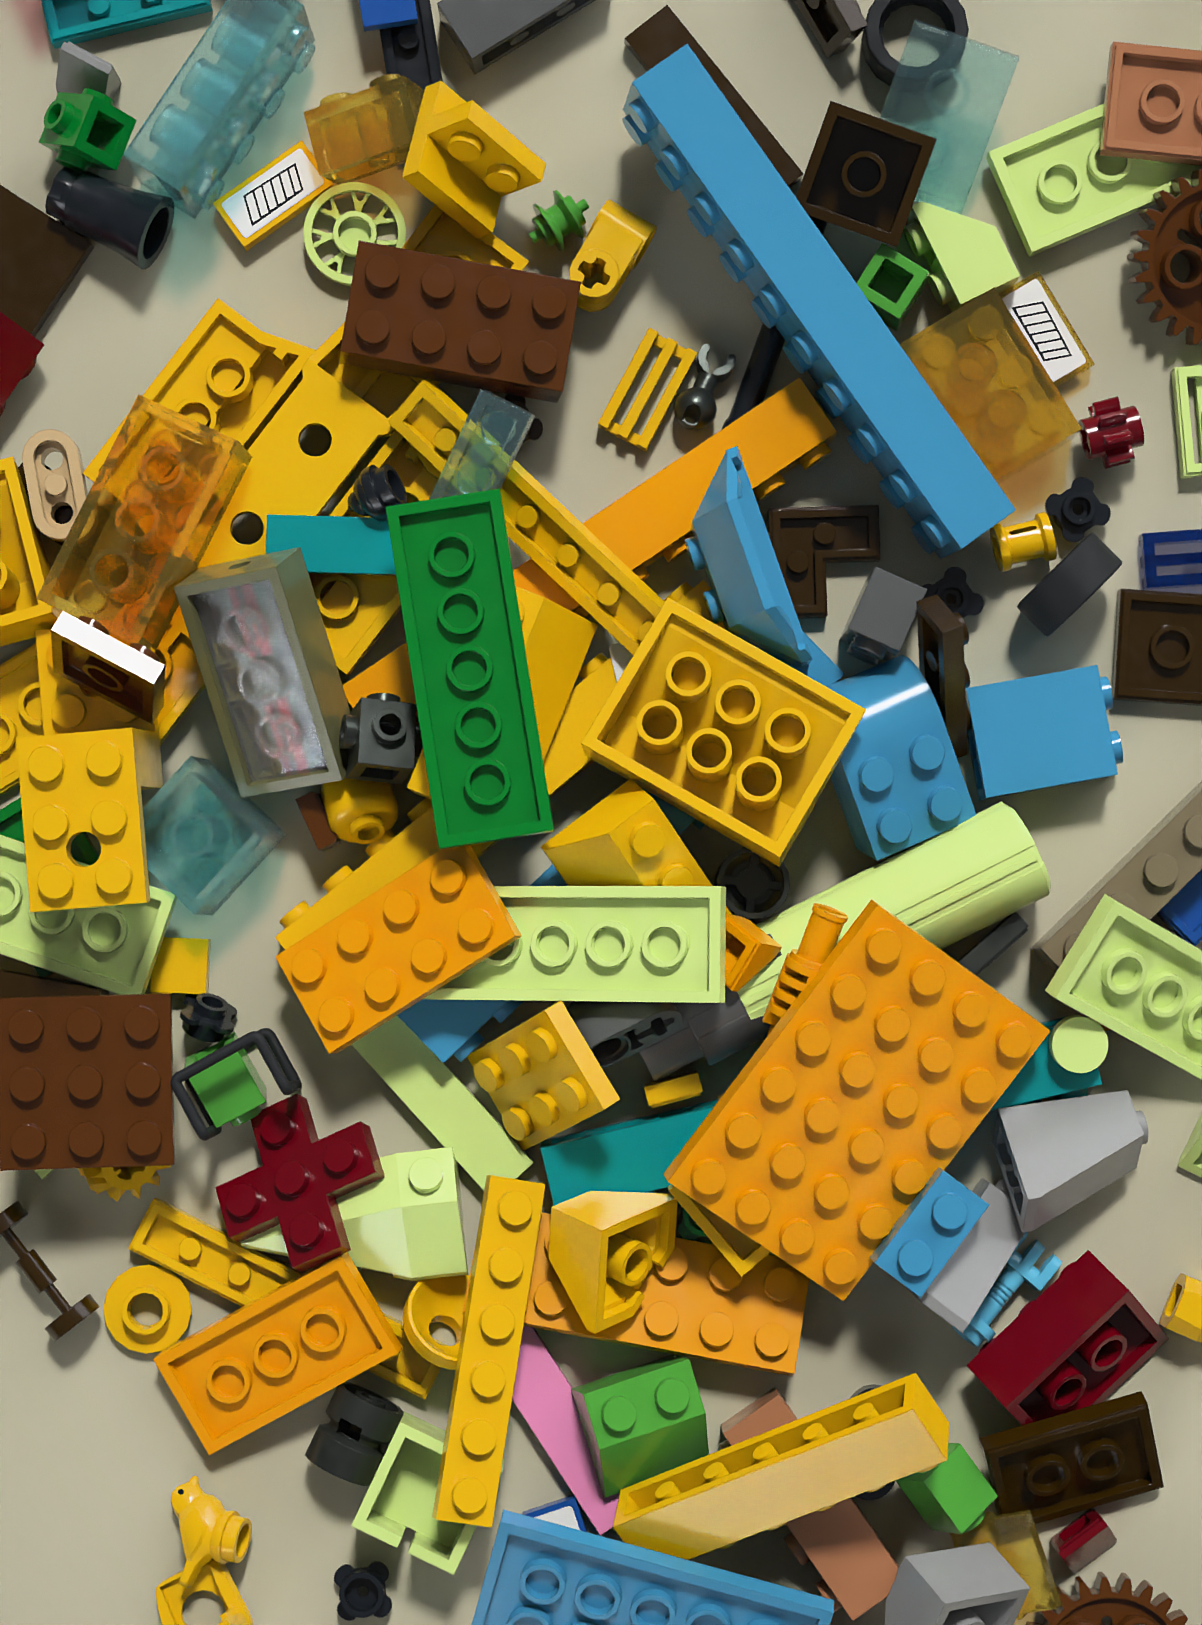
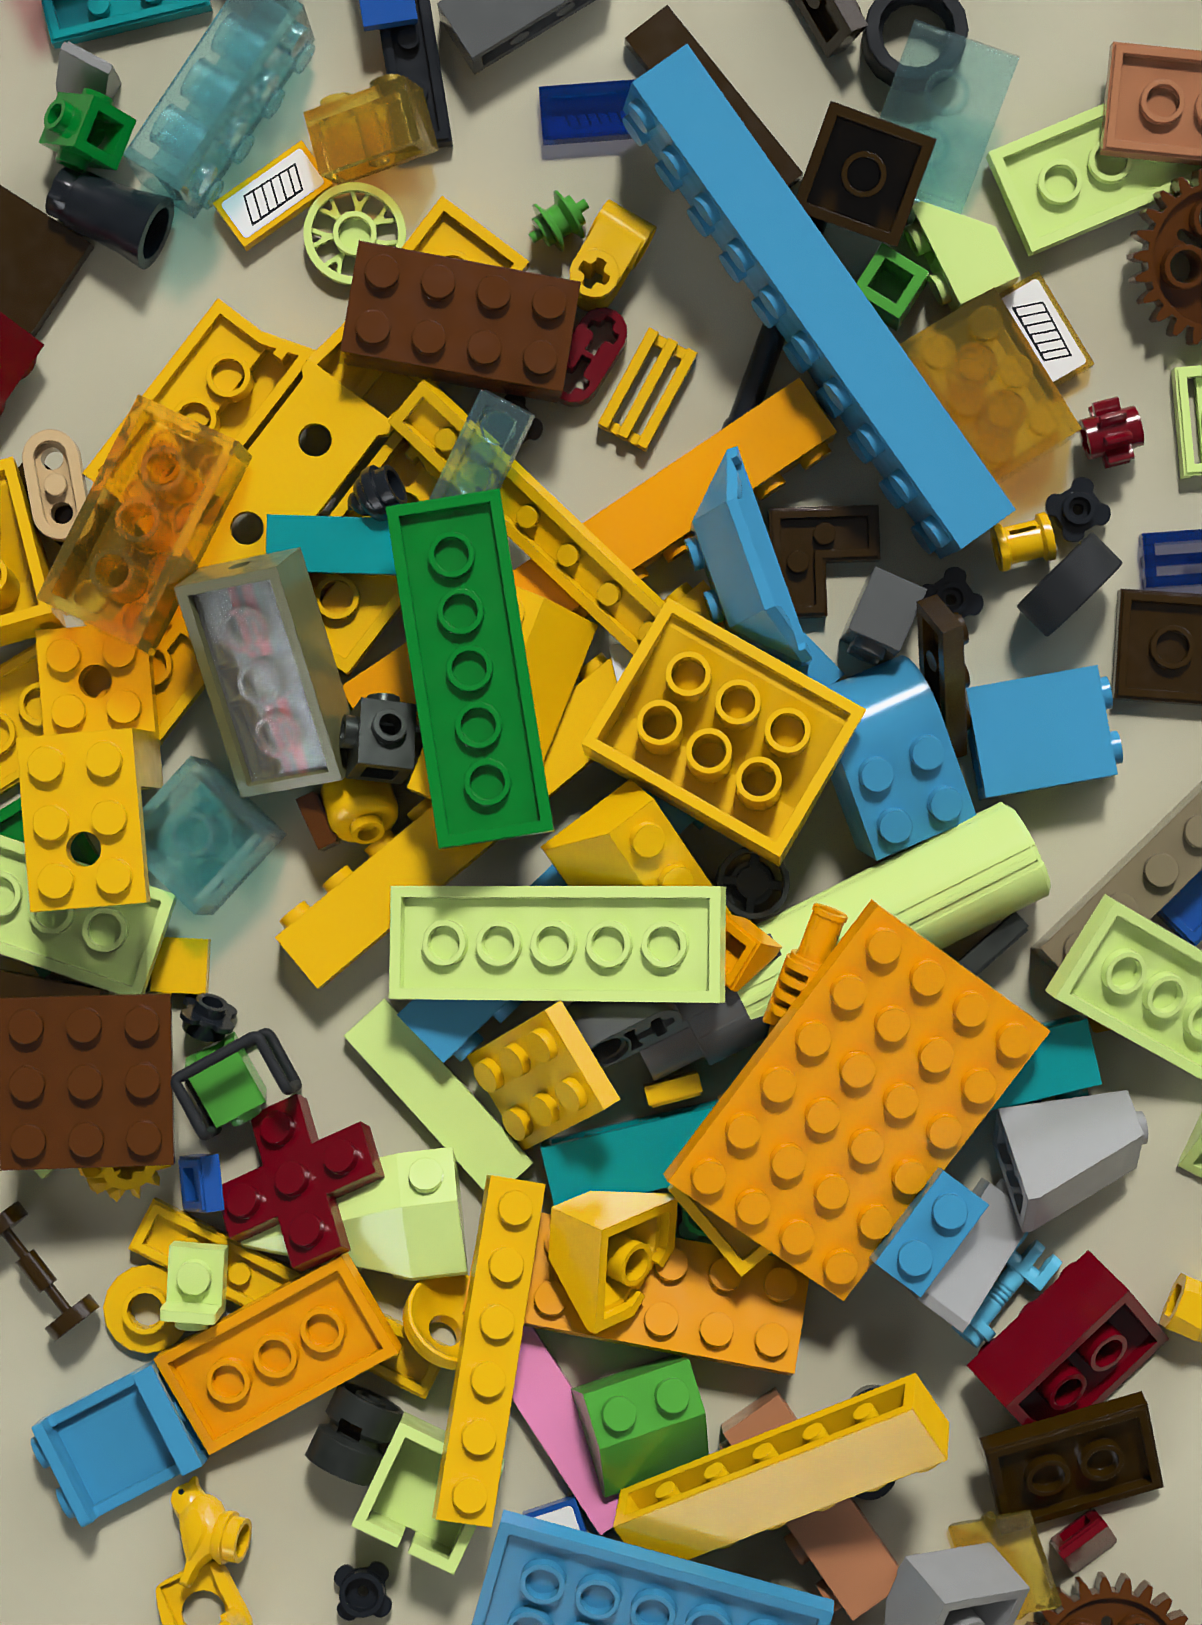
reddish brown plate [51,611,165,725] -> none
light orange plate [275,845,522,1054] -> none
yellow bracket [402,81,546,238] -> none
pearl dark grey arm [673,343,736,431] -> none
bright green brick [895,1443,998,1534] -> none
yellowish green tile [1049,1015,1108,1073] -> none
none -> dark azure panel [31,1360,210,1528]
none -> yellowish green bracket [160,1241,229,1331]
none -> blue tile [178,1154,225,1213]
none -> clear blue tile [539,79,636,146]
none -> dark red beam [558,307,627,407]

